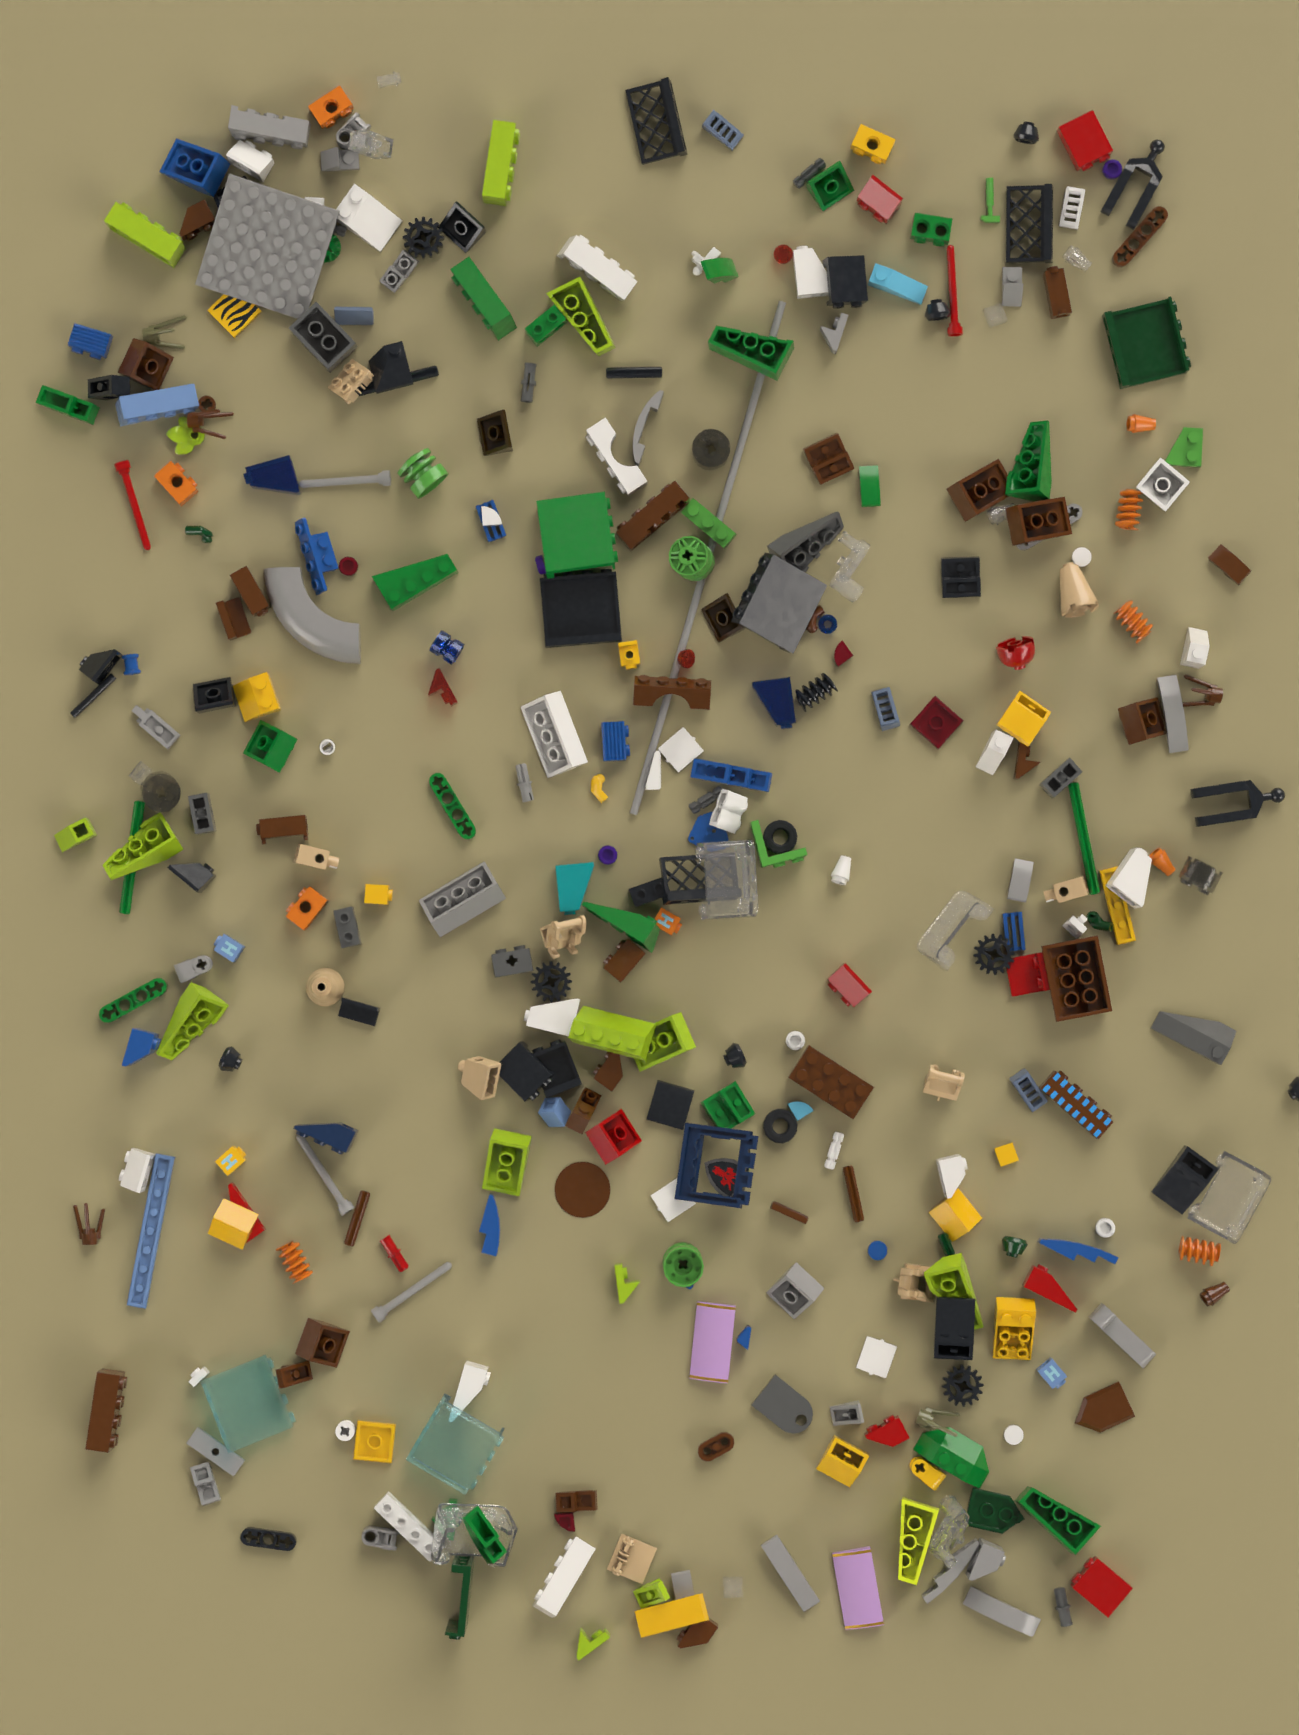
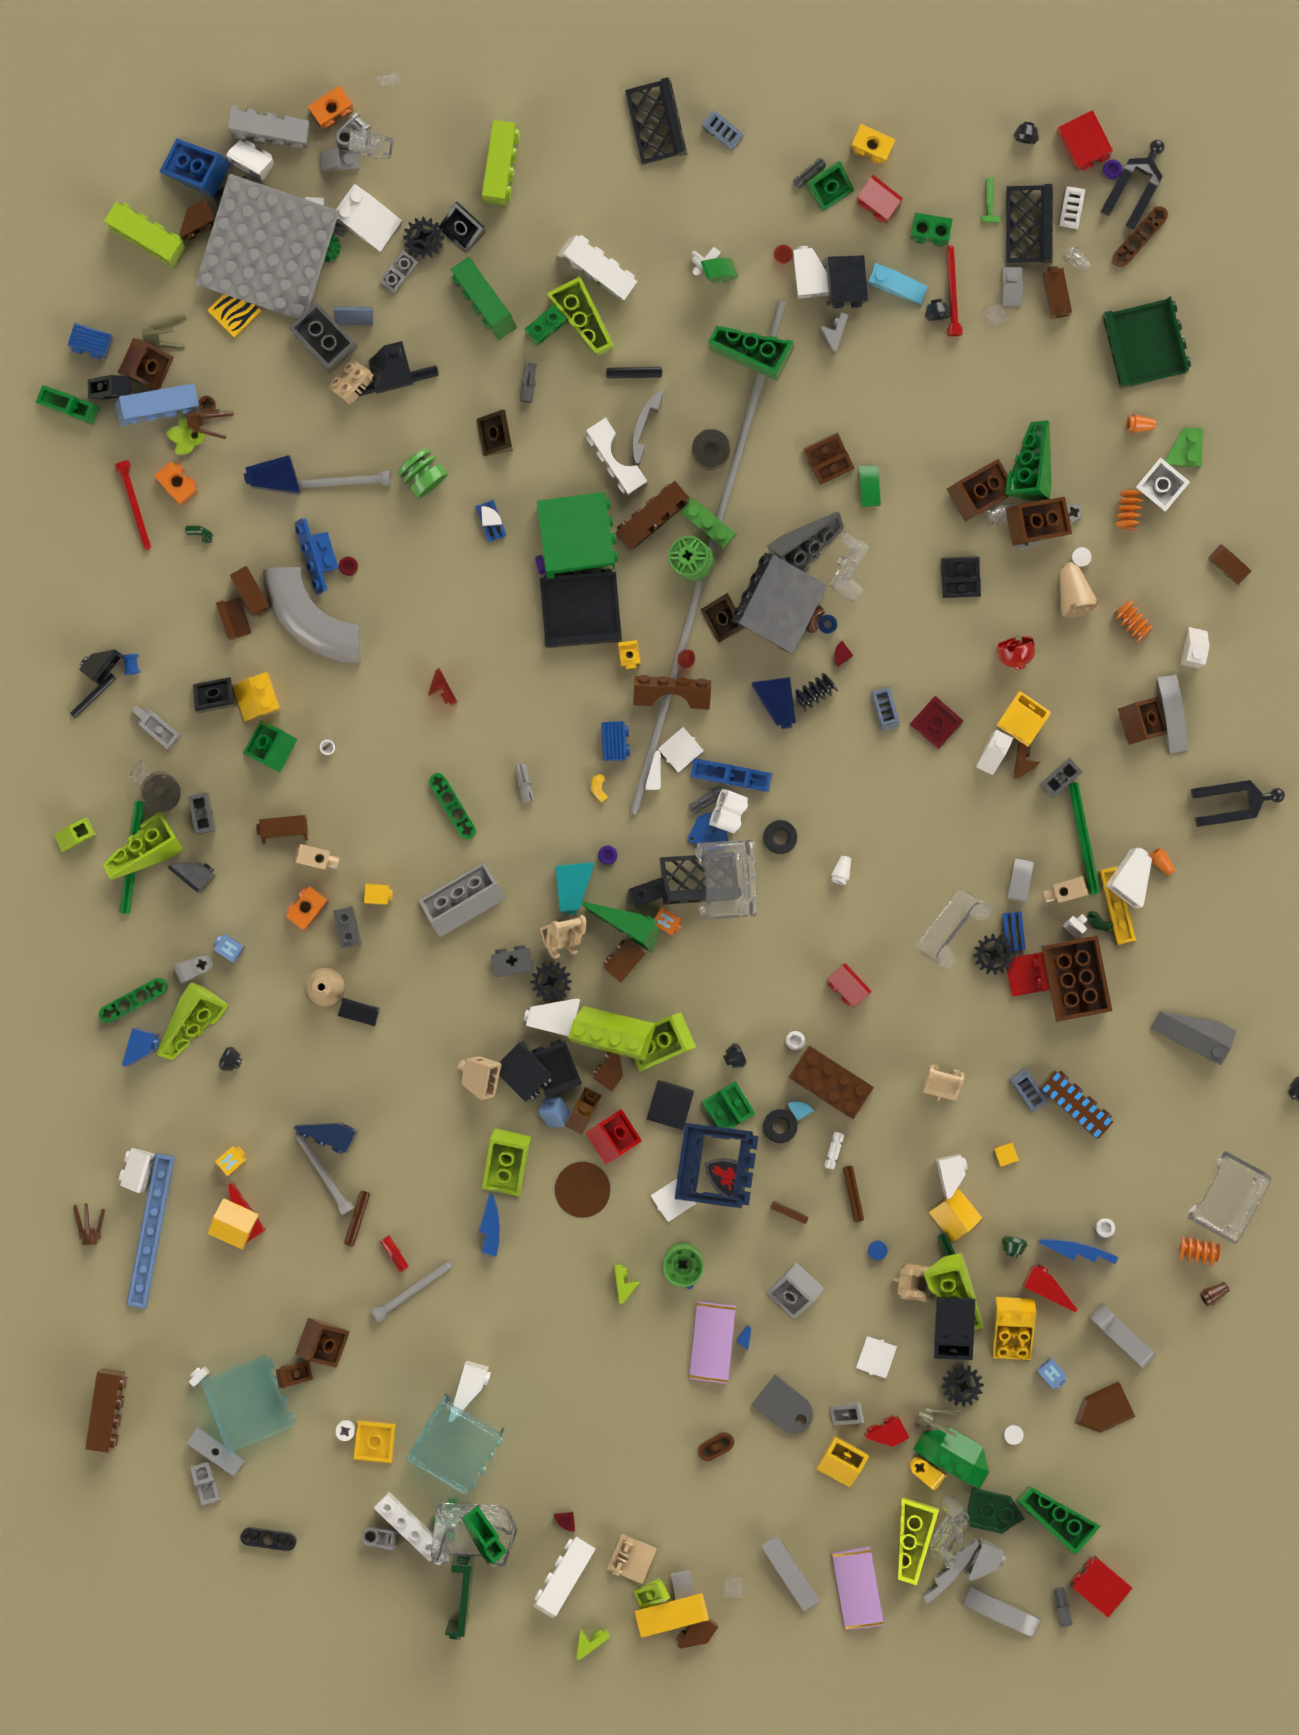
orange piece [276,1241,313,1284] -> none
green wedge [372,554,458,611] -> none
clear blue wheel [429,630,465,665] -> none
white slope [521,691,588,778] -> none
reddish brown slope [556,1490,598,1512] -> none
bright green bracket [750,820,807,868] -> none
black slope [1151,1145,1219,1215] -> none
clear smoke brick [1178,856,1223,895] -> none
reddish brown plant [1183,675,1223,707] -> none

